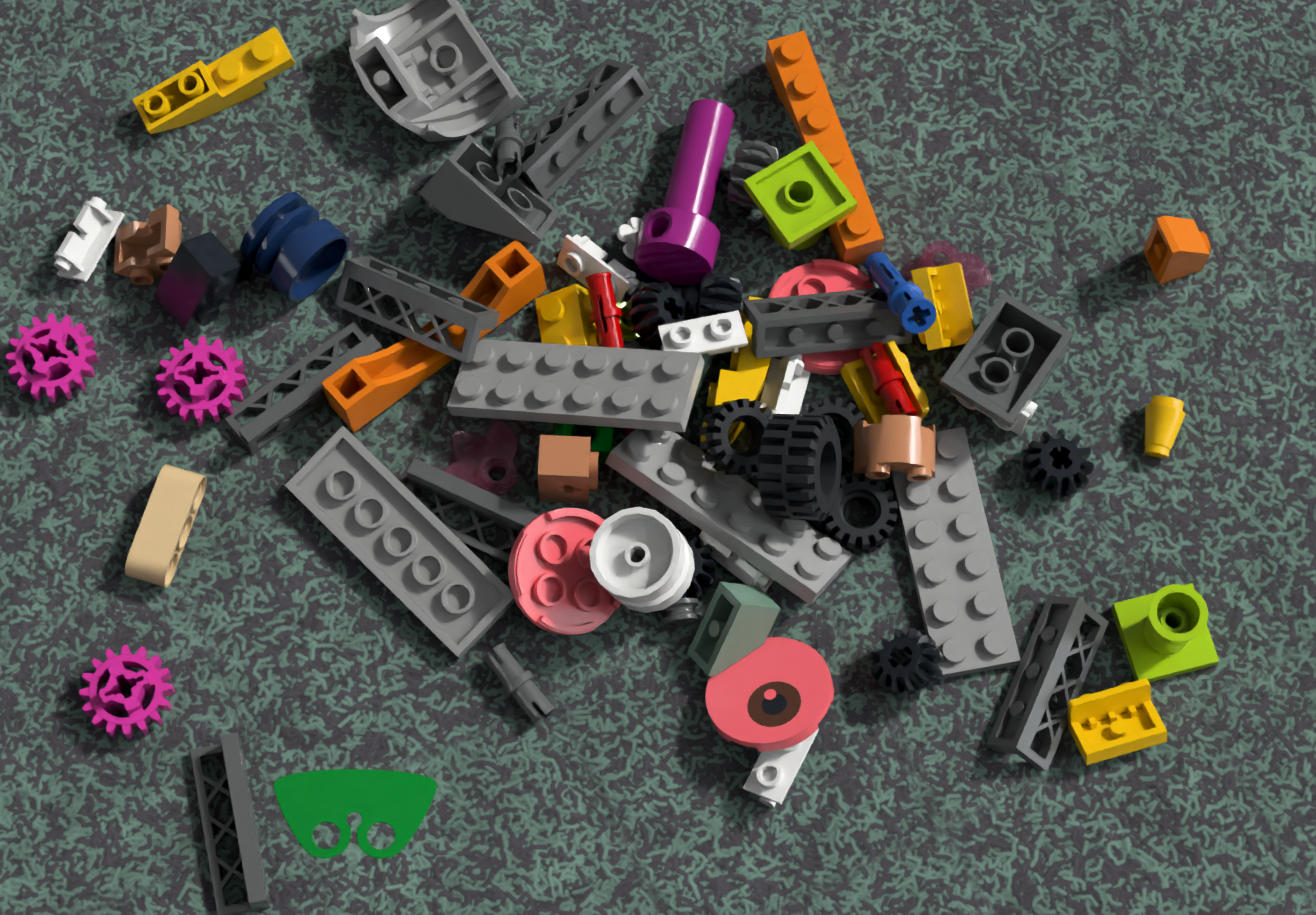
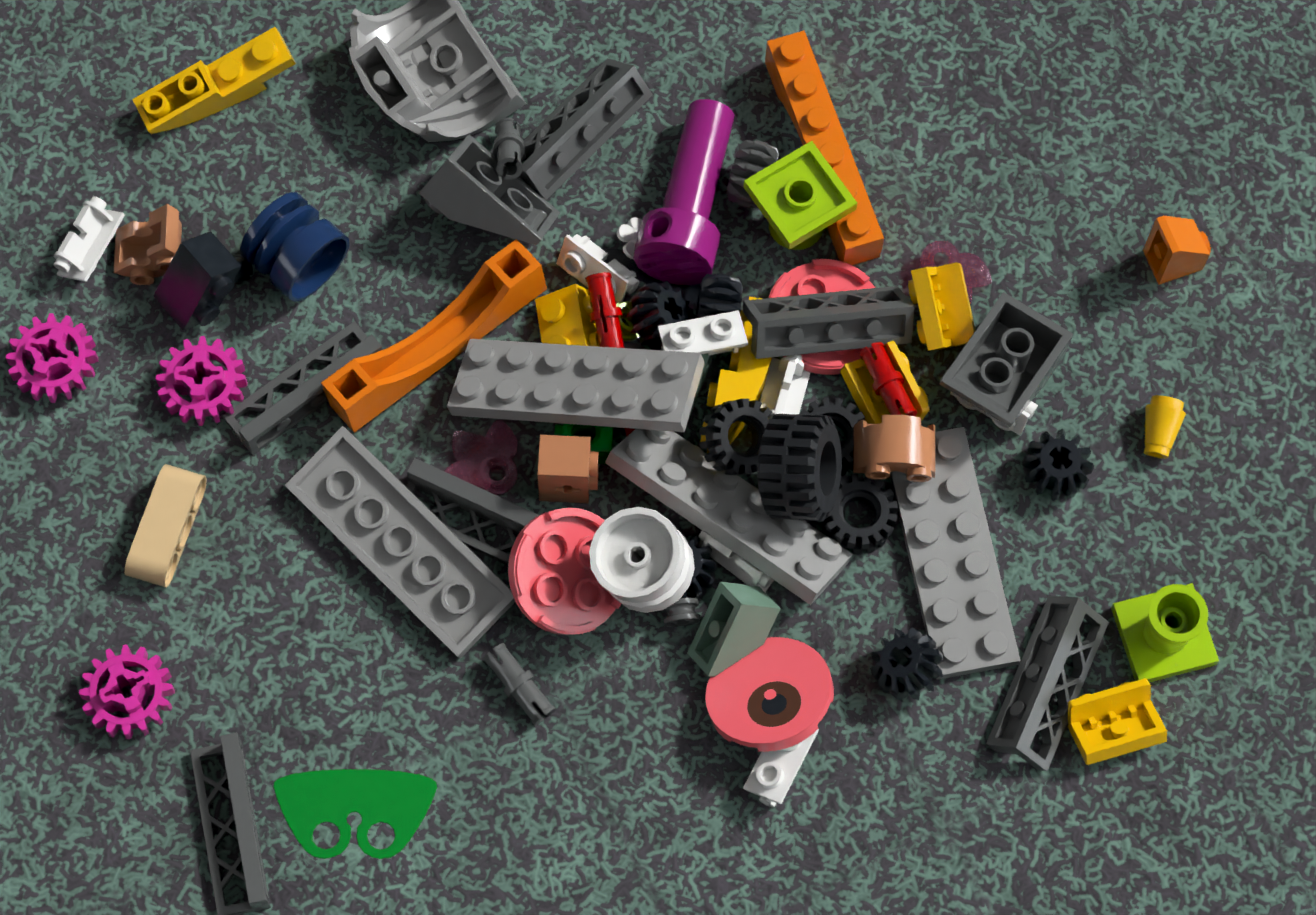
dark grey fence [335,256,500,363] -> none
blue pin [864,252,937,333] -> none

